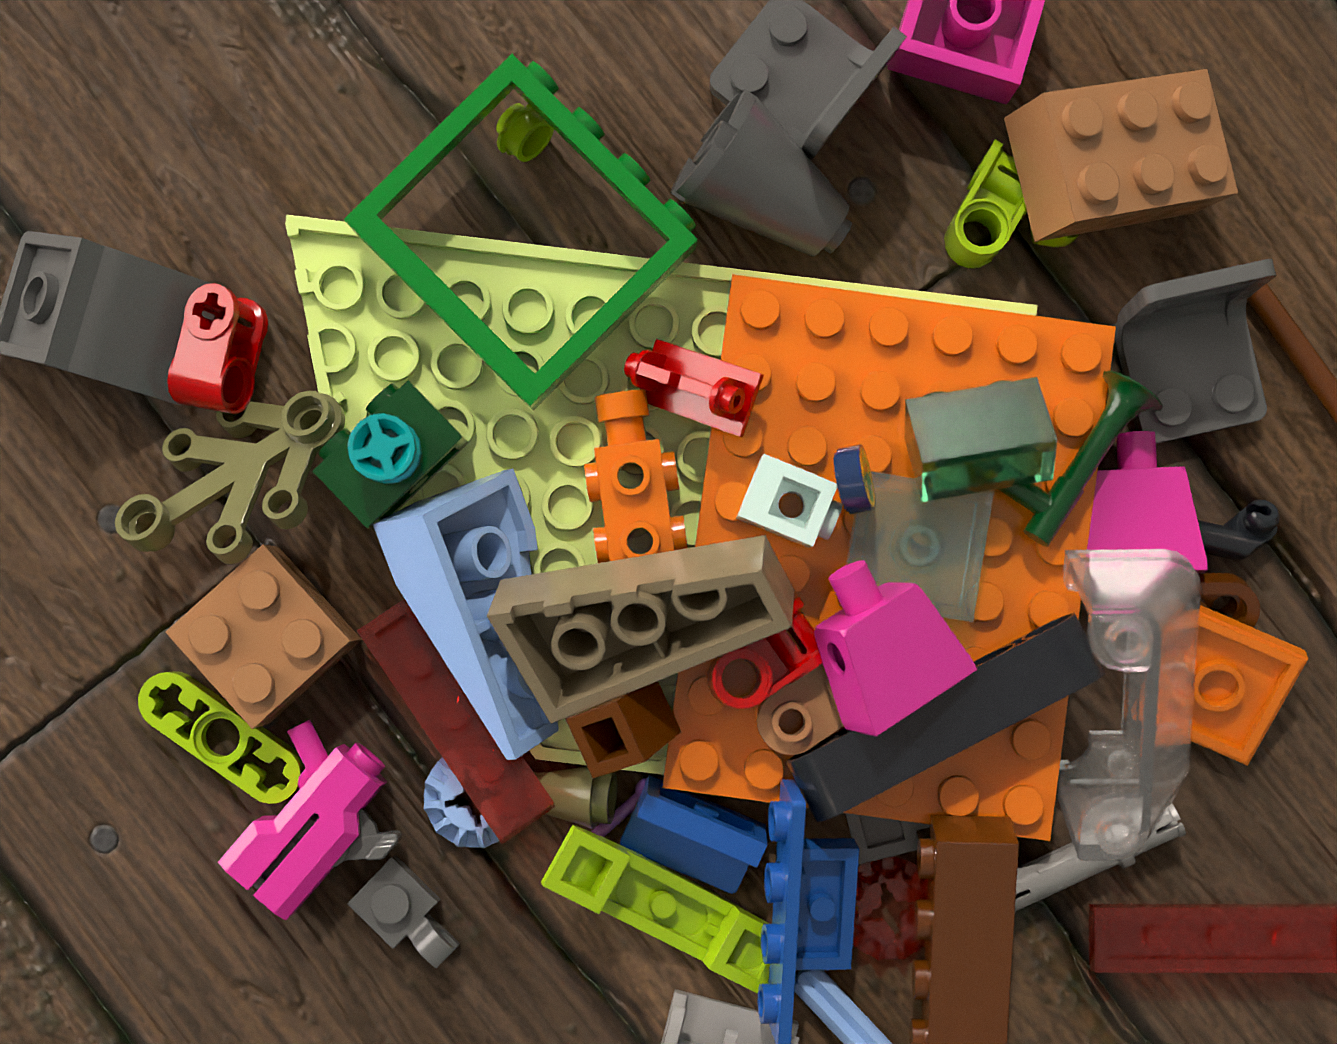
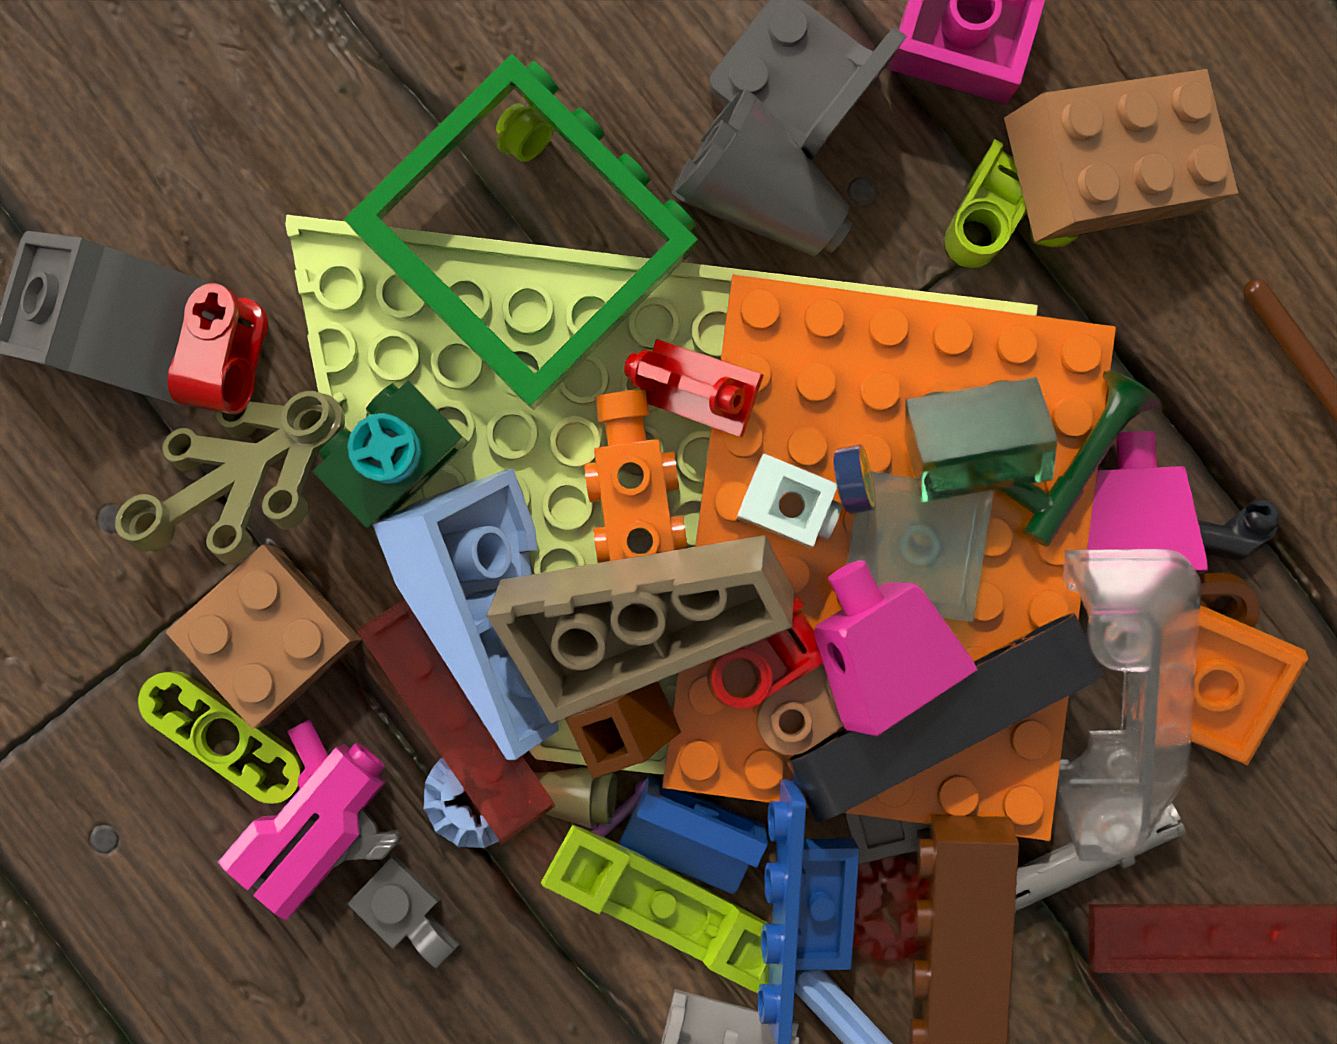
dark grey piece [1112,259,1276,444] -> none

